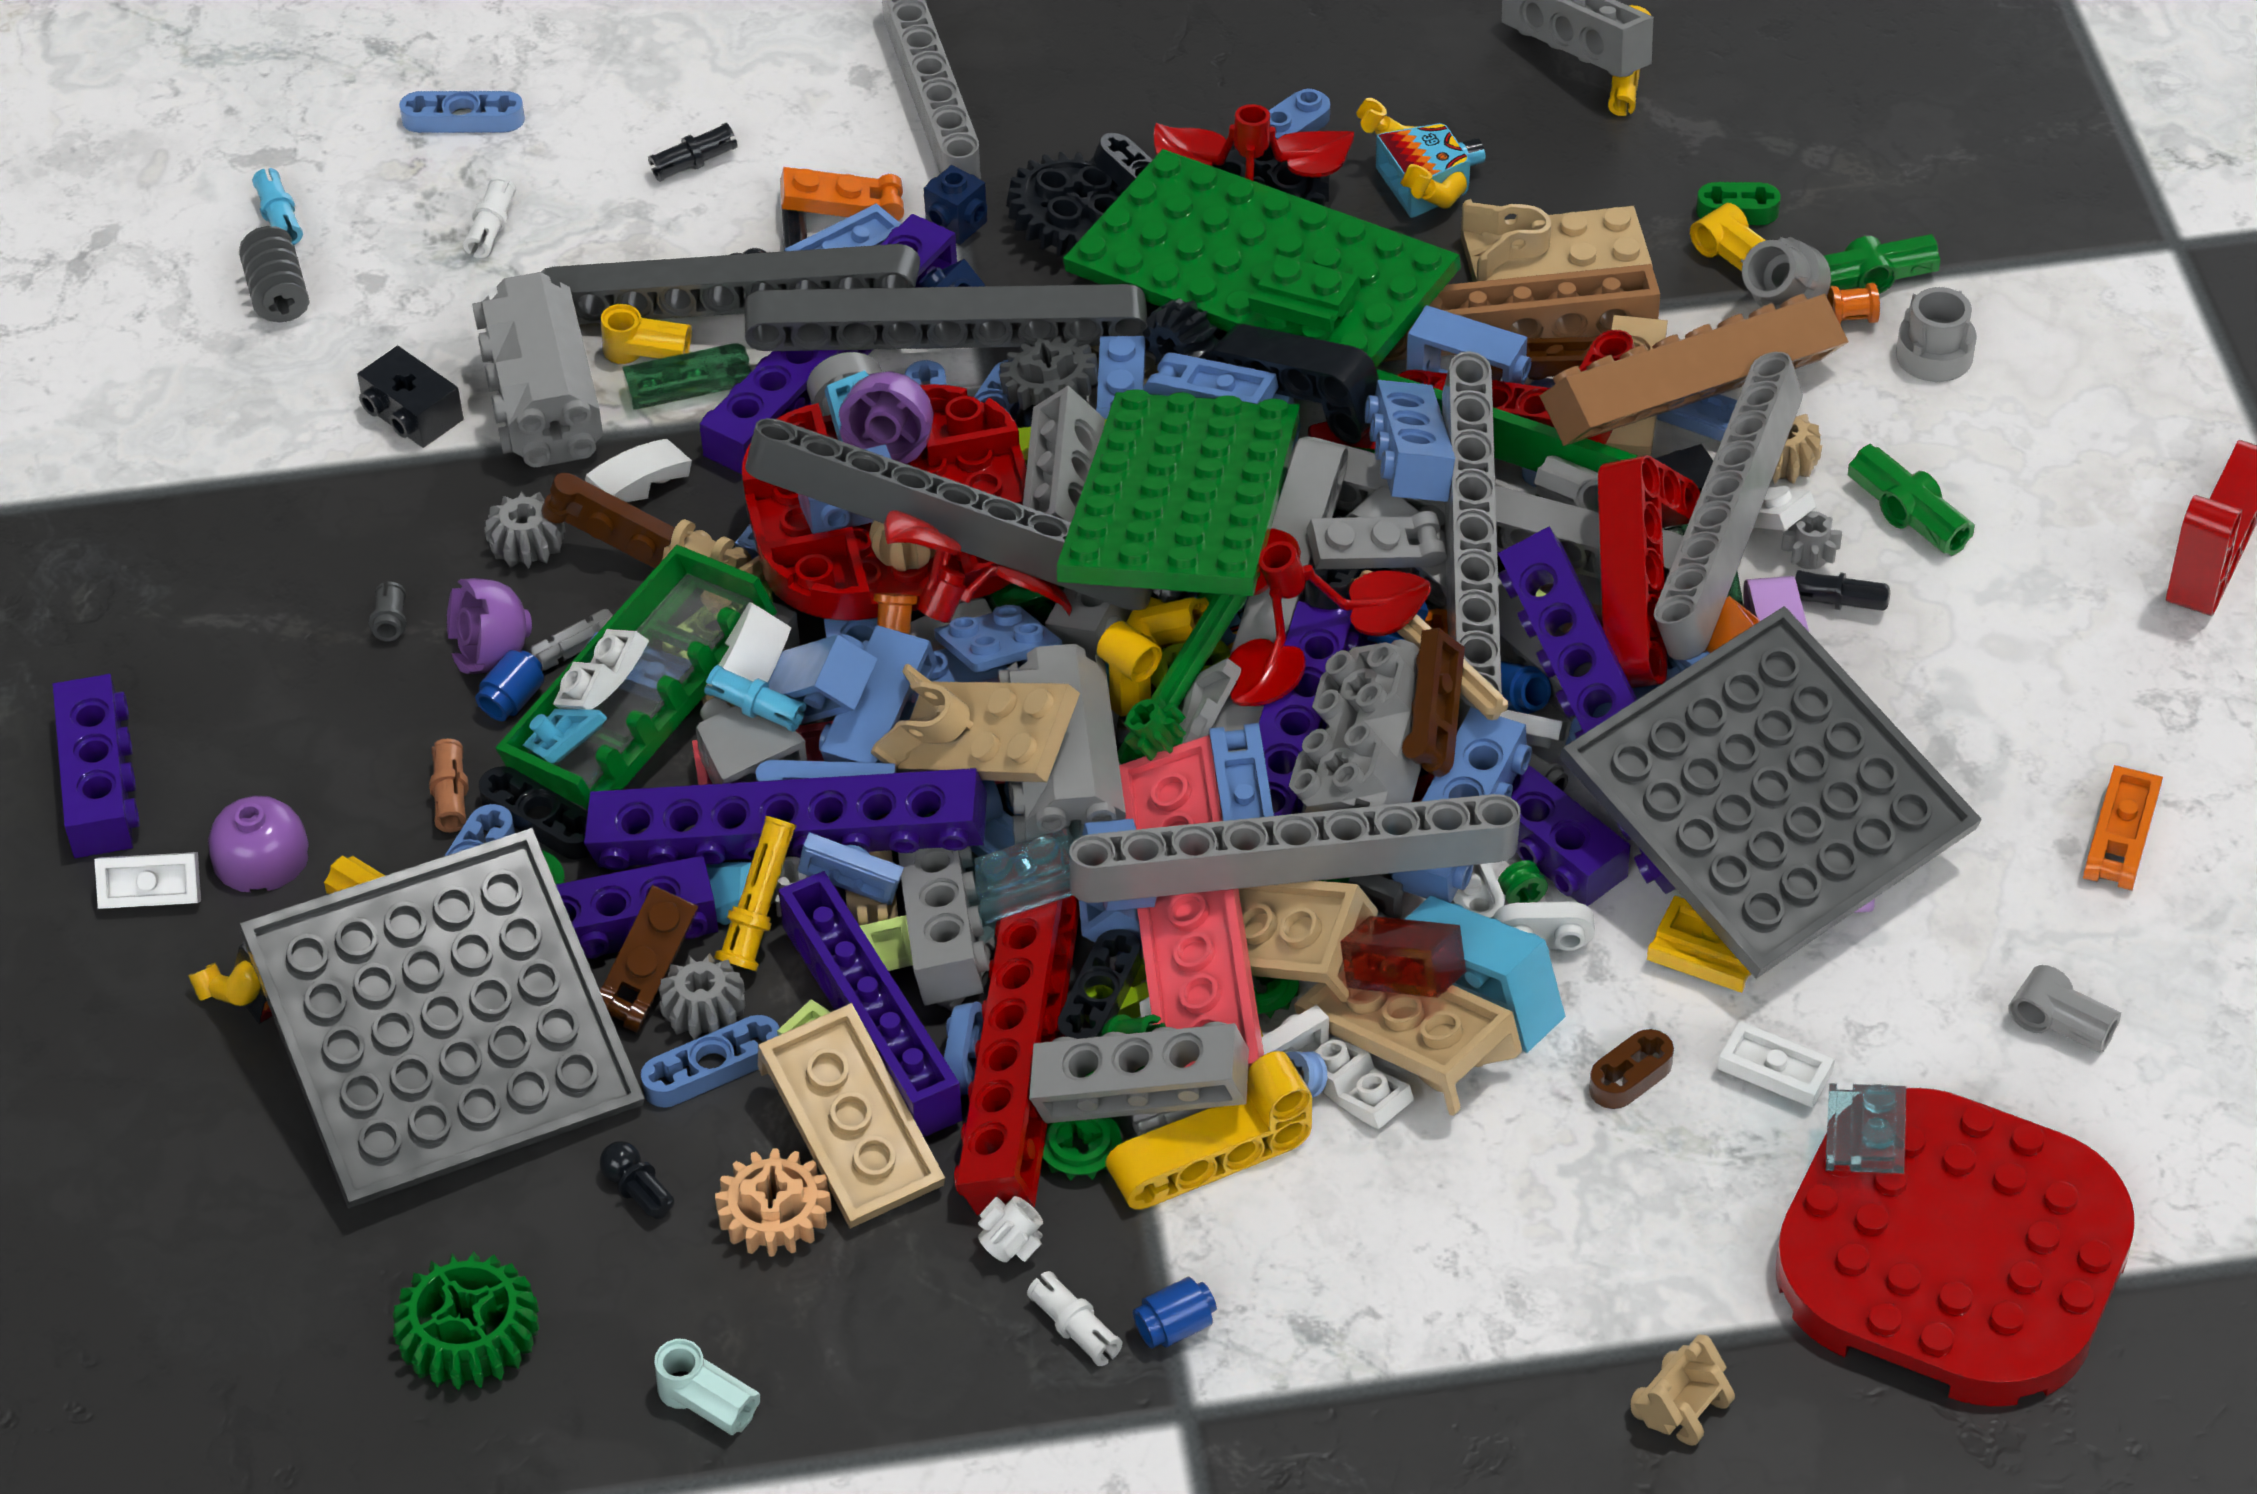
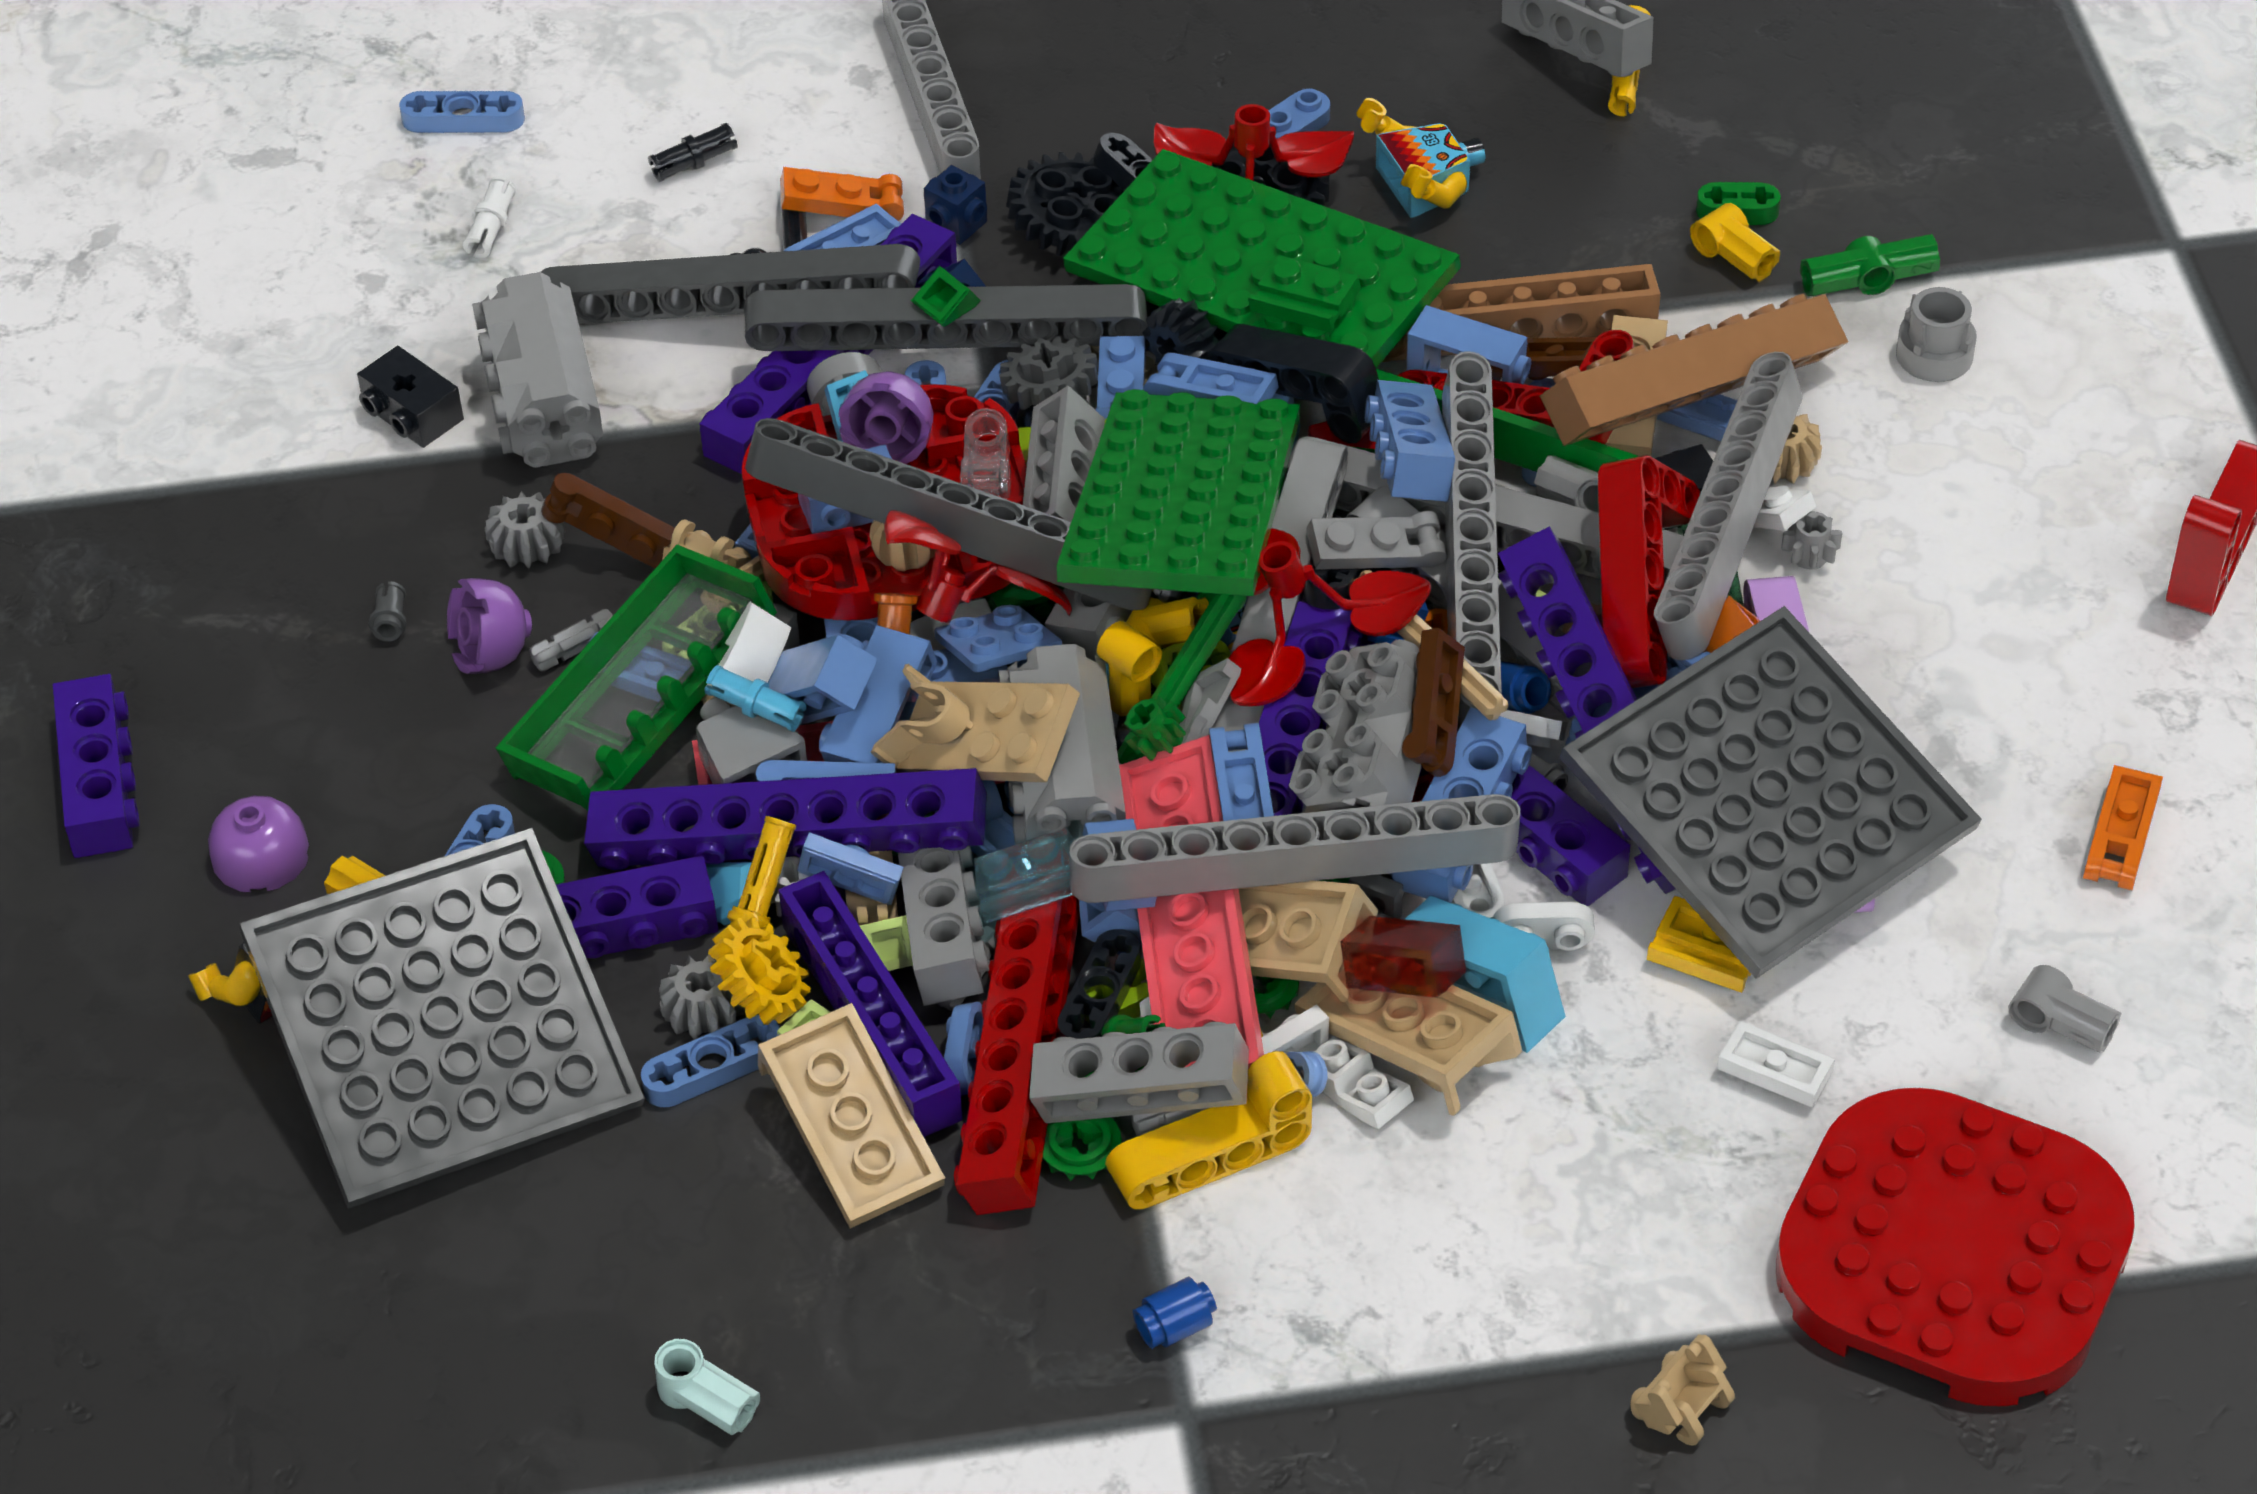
white plate [94,852,201,909] -> none
dark grey piece [239,226,310,323] -> none
medium azure pin [252,168,303,245] -> none
green gear [393,1250,539,1391] -> none
nougat pin [429,738,469,833] -> none
blue brick [475,650,545,721] -> none
black beam [479,766,591,859] -> none
medium azure piece [523,709,607,764] -> none
white slope [553,629,649,710] -> none
white slope [585,439,692,503] -> none
black axle [599,1141,674,1219] -> none
reddish brown plate [600,885,698,1033] -> none
yellow piece [601,304,692,364] -> none
clear green plate [622,343,753,410] -> none
light nougat gear [715,1148,832,1257] -> none
white gear [978,1196,1043,1262] -> none
white pin [1027,1271,1123,1366] -> none
tan plate [1461,199,1652,282] -> none
green bush [1498,860,1548,904] -> none
reddish brown beam [1589,1029,1674,1109] -> none
light grey piece [1741,237,1831,309] -> none
black axle [1795,570,1890,611] -> none
clear light blue plate [1826,1083,1906,1173] -> none
orange bush [1827,283,1880,324] -> none
green piece [1847,444,1975,557] -> none
none -> yellow gear [708,918,811,1025]
none -> green slope [911,266,981,327]
none -> clear piece [960,408,1011,498]

